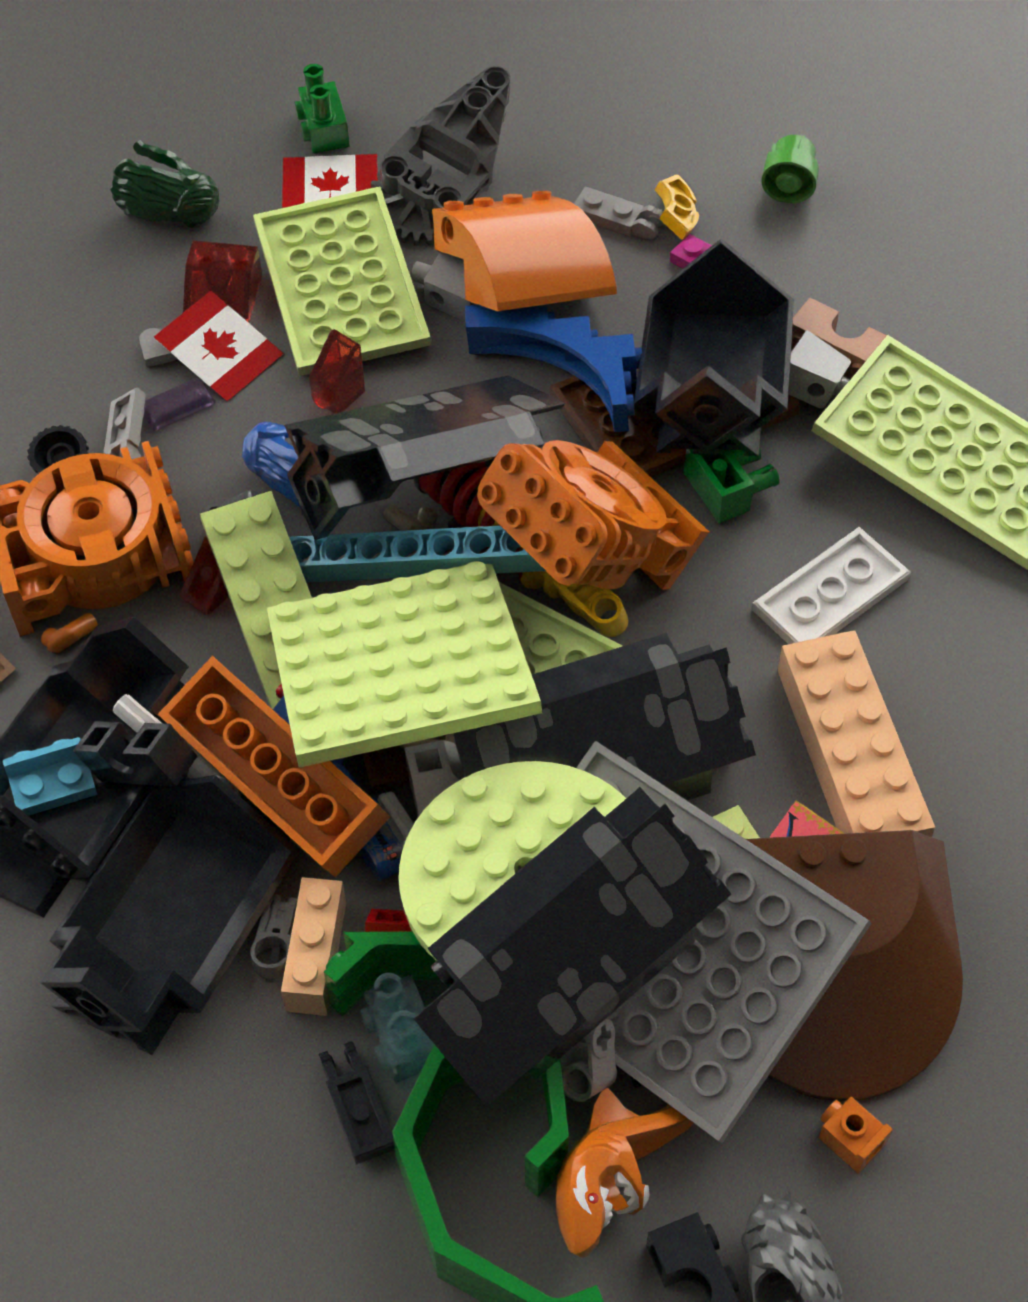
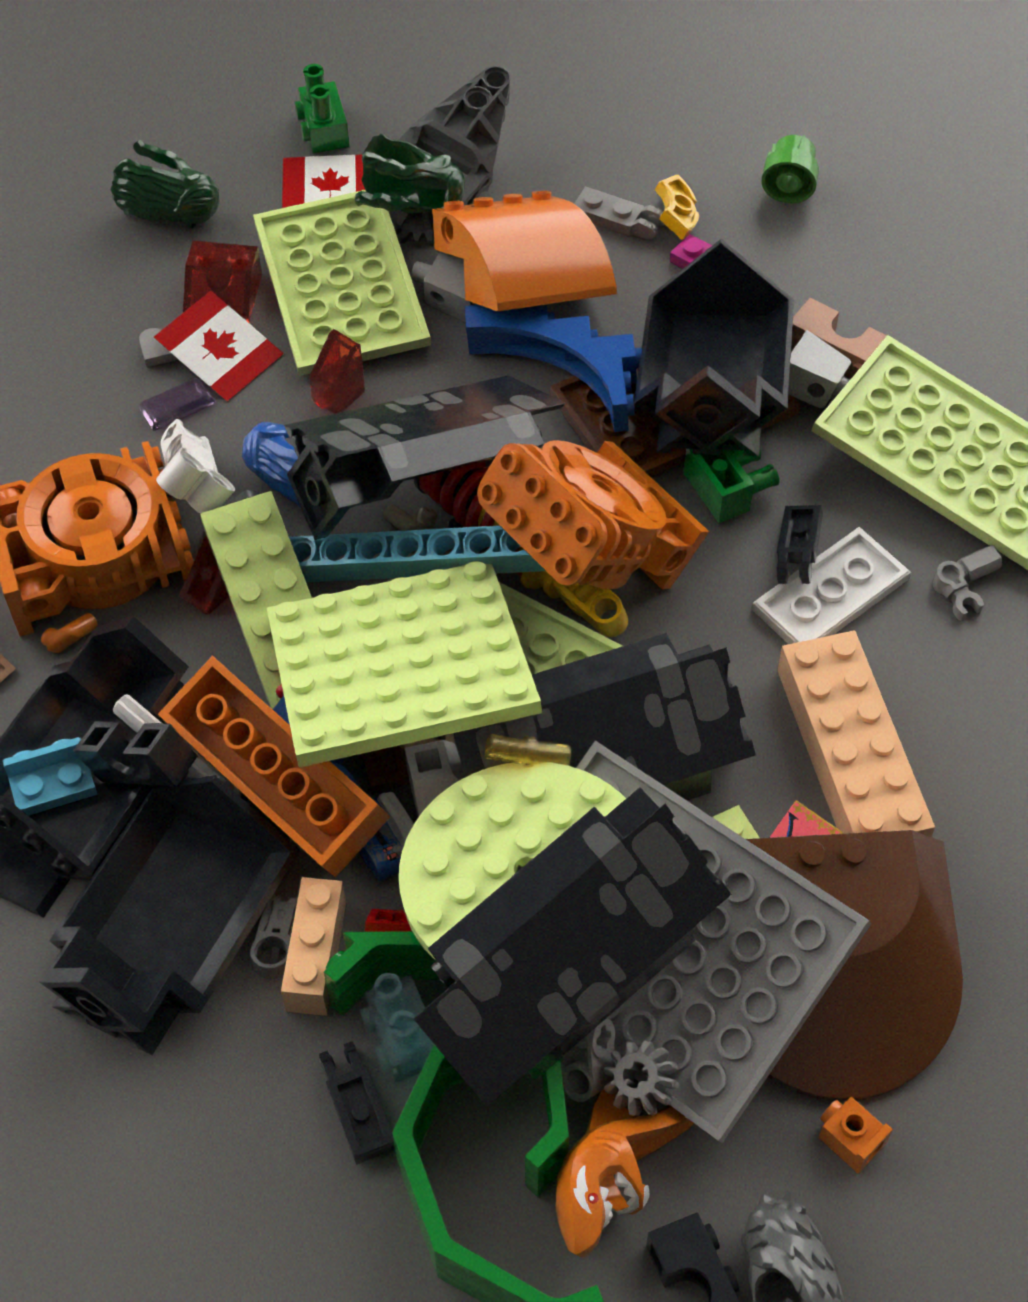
black hat [27,425,89,474] -> none
light grey hinge [104,388,146,459] -> none
none -> white piece [156,419,235,513]
none -> dark green hair [355,133,465,214]
none -> clear yellow pin [484,734,571,768]
none -> light grey gear [603,1039,679,1117]
none -> black hinge [777,505,823,584]
none -> light grey bar [932,545,1002,621]

